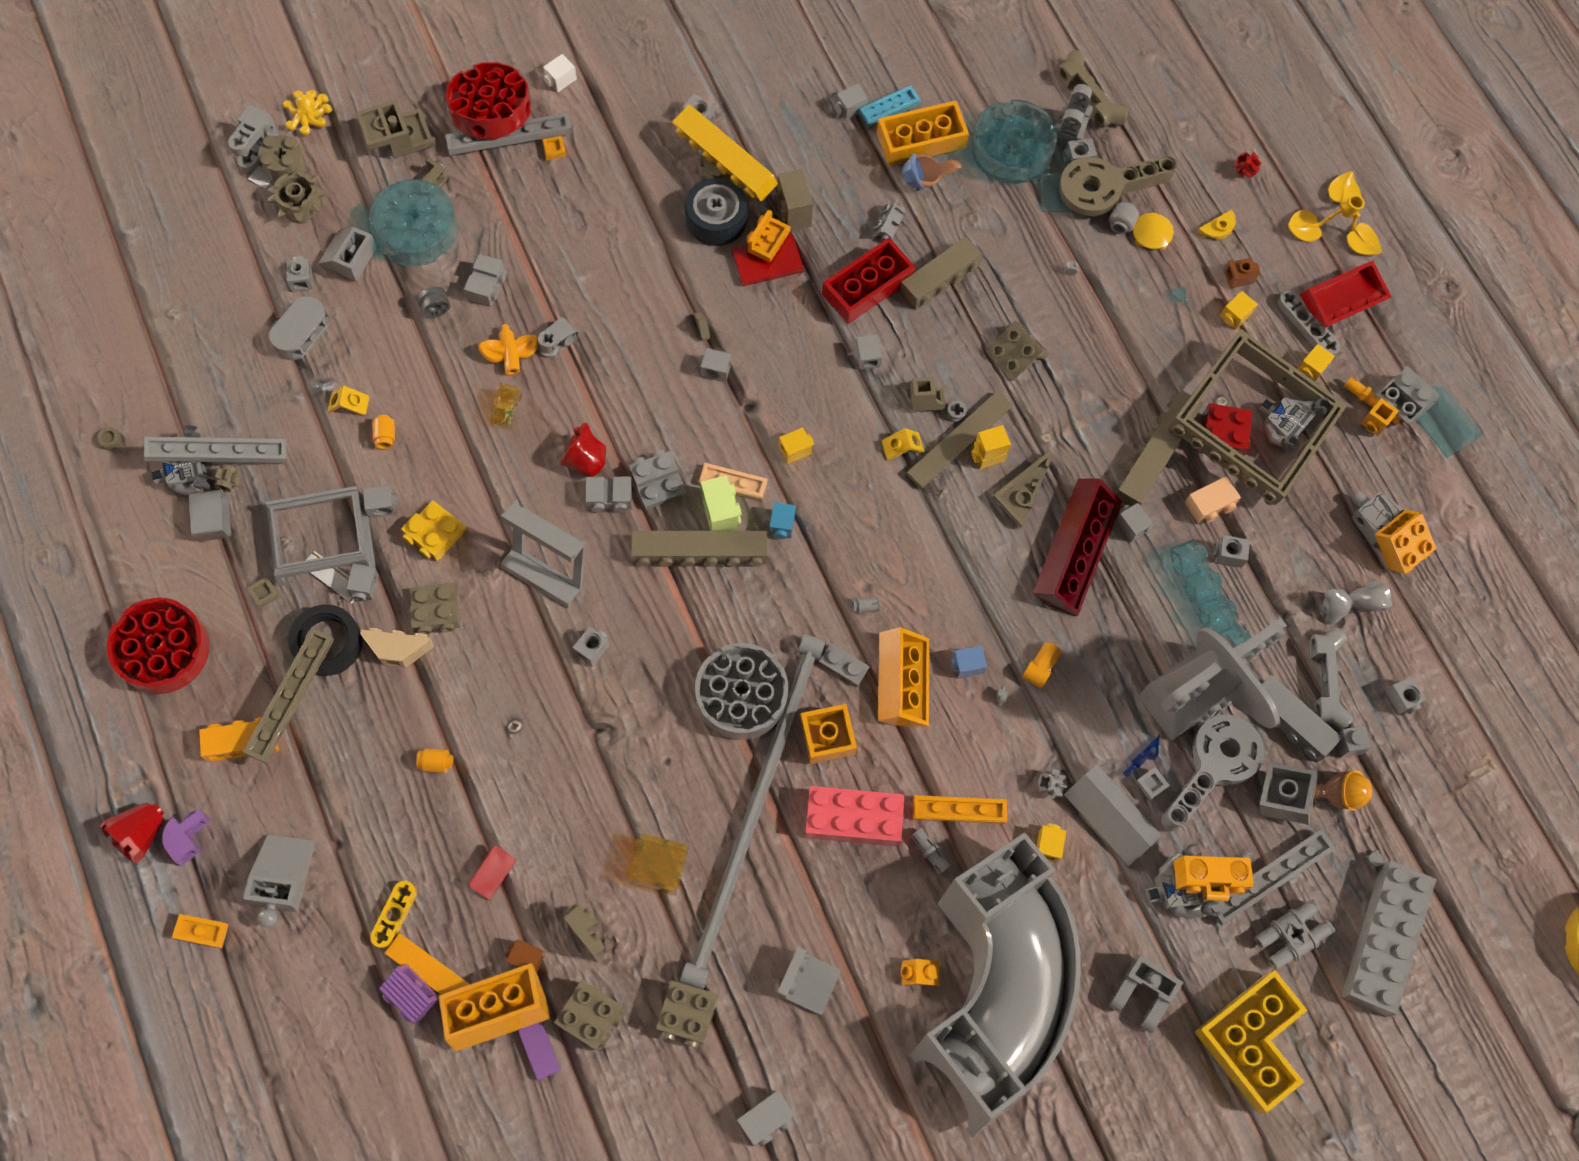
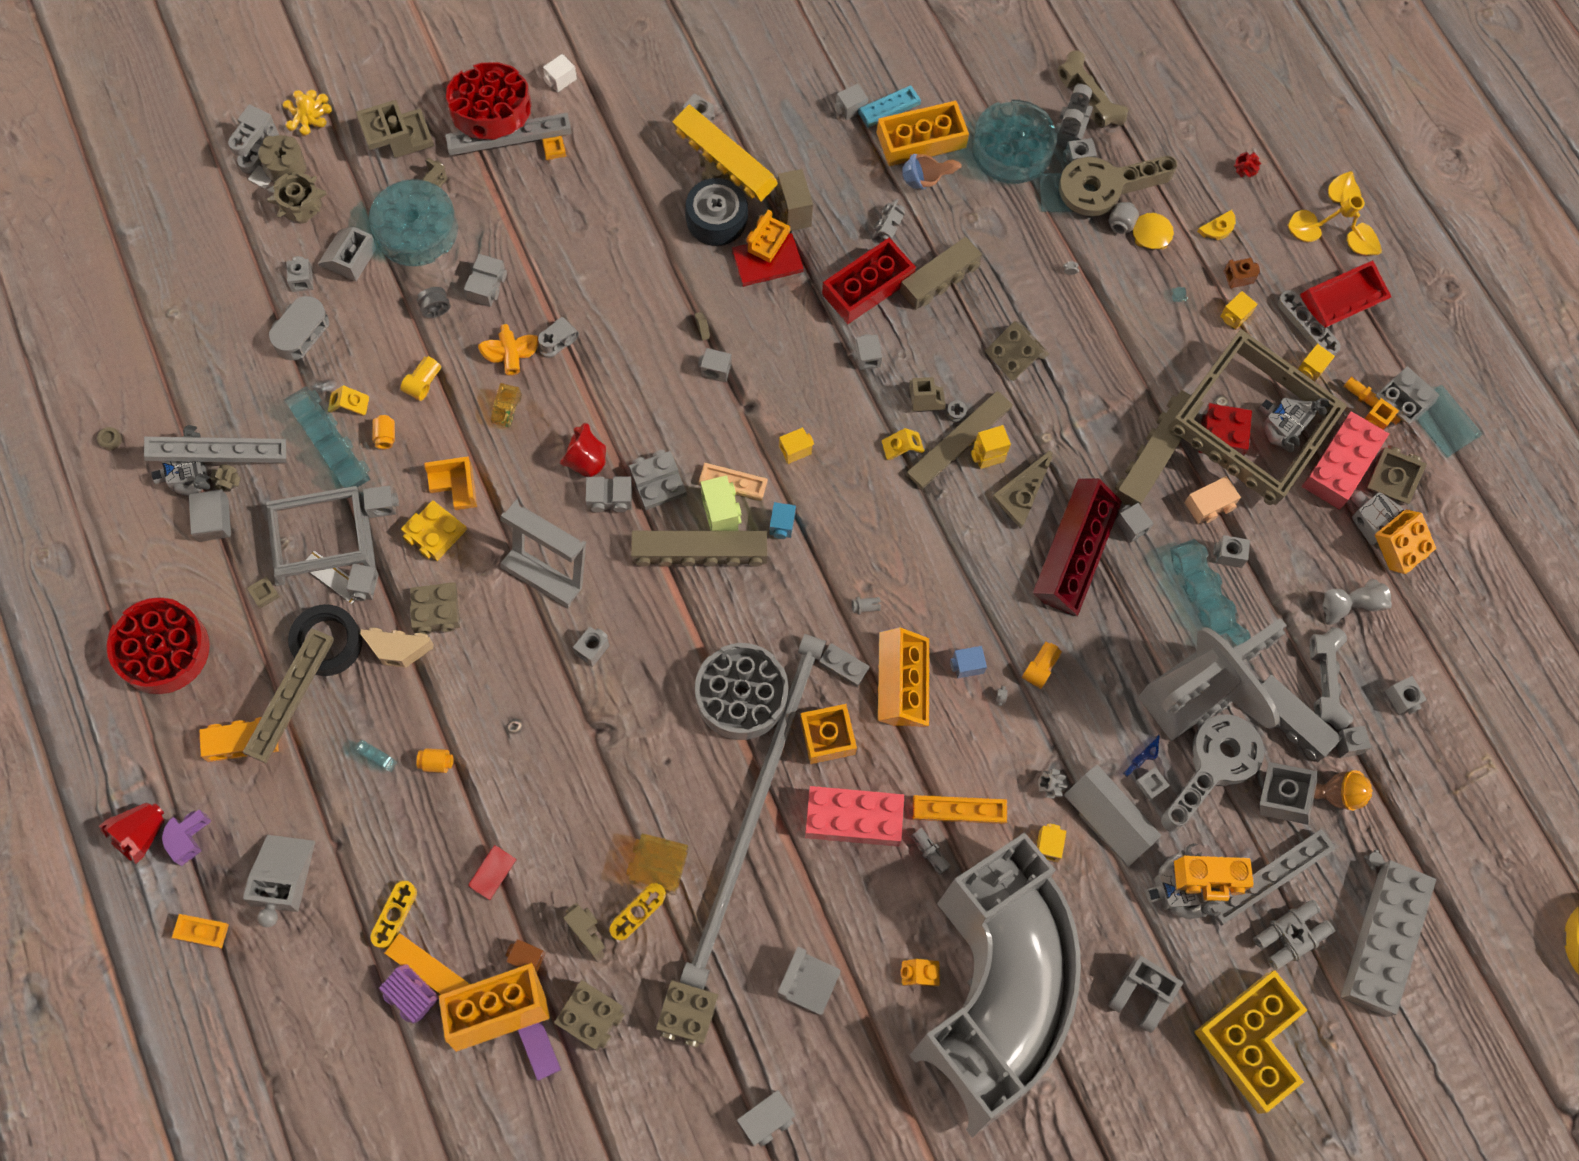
none -> clear light blue brick [284,386,371,488]
none -> clear light blue beam [354,739,398,772]
none -> yellow piece [400,356,441,401]
none -> light orange panel [424,456,477,510]
none -> yellow beam [609,883,666,940]
none -> coral brick [1302,411,1389,510]
none -> dark tan plate [1366,445,1427,505]

